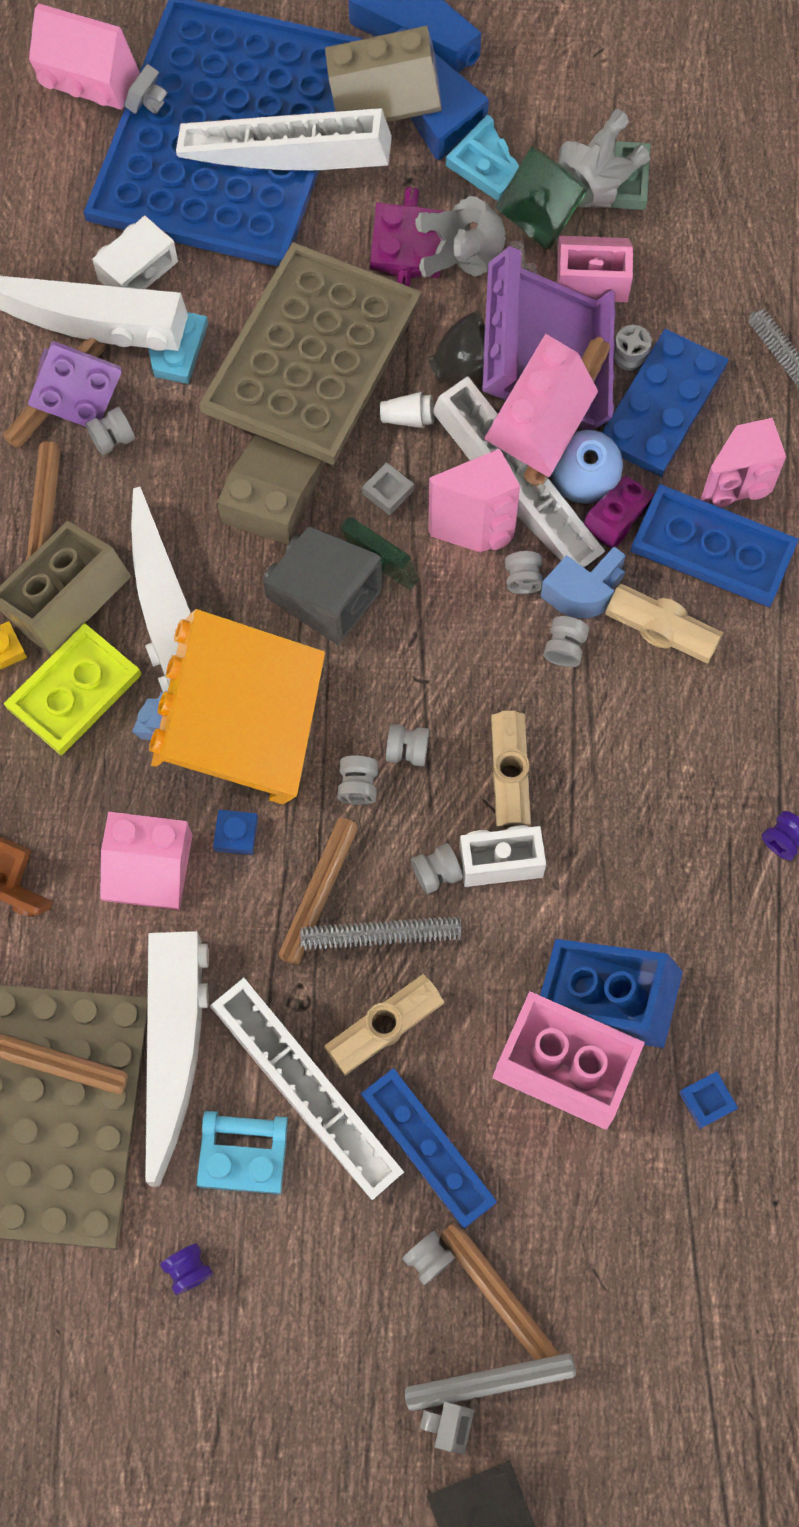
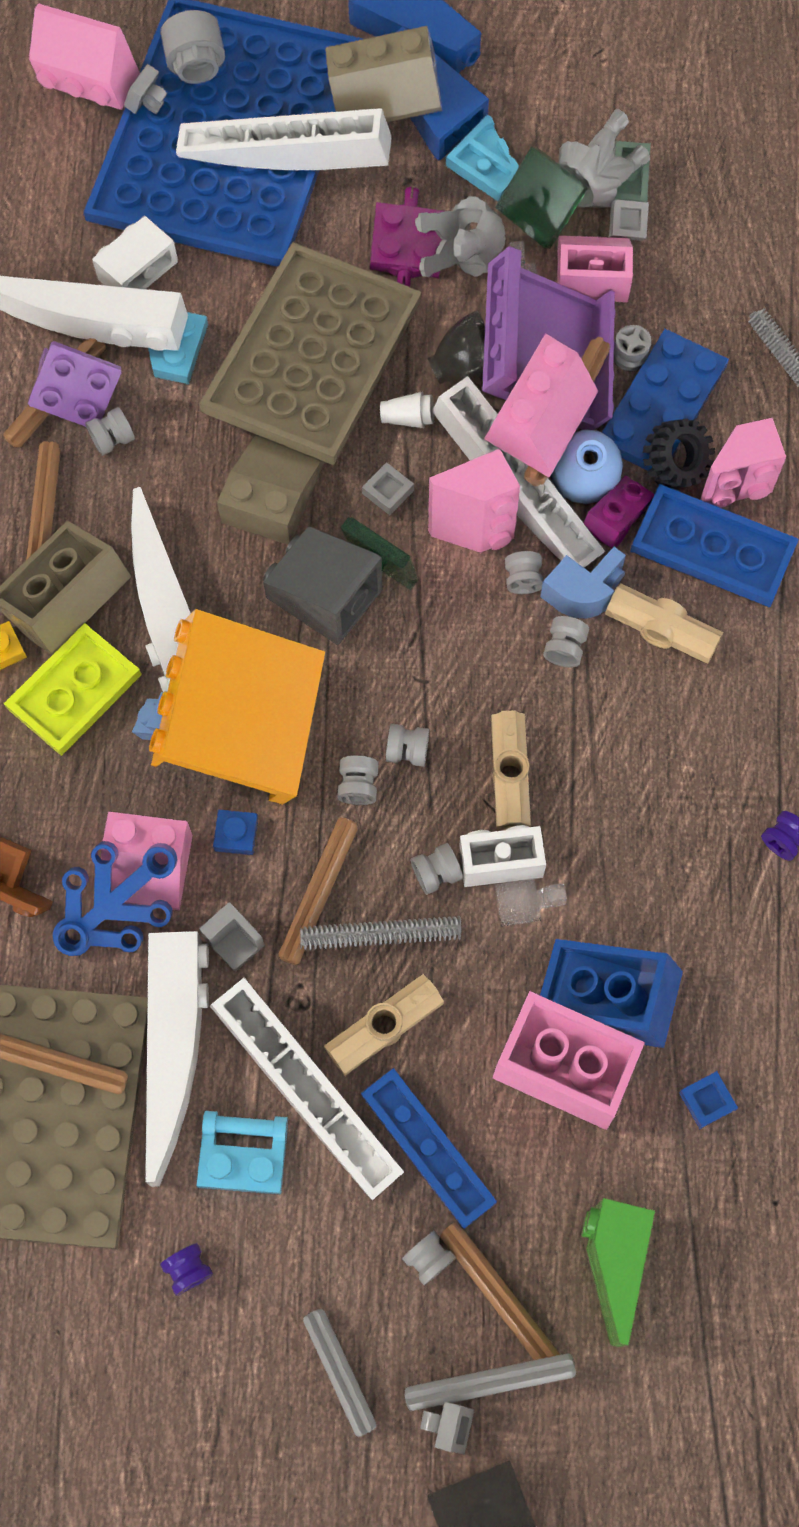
none -> blue plant [53,841,177,956]
none -> light grey piece [161,10,225,84]
none -> light grey panel [199,902,265,971]
none -> light grey axle [303,1309,376,1437]
none -> clear plate [495,879,567,926]
none -> bright green slope [581,1198,655,1347]
none -> light grey plate [609,199,649,241]
none -> black tyre [643,419,715,488]

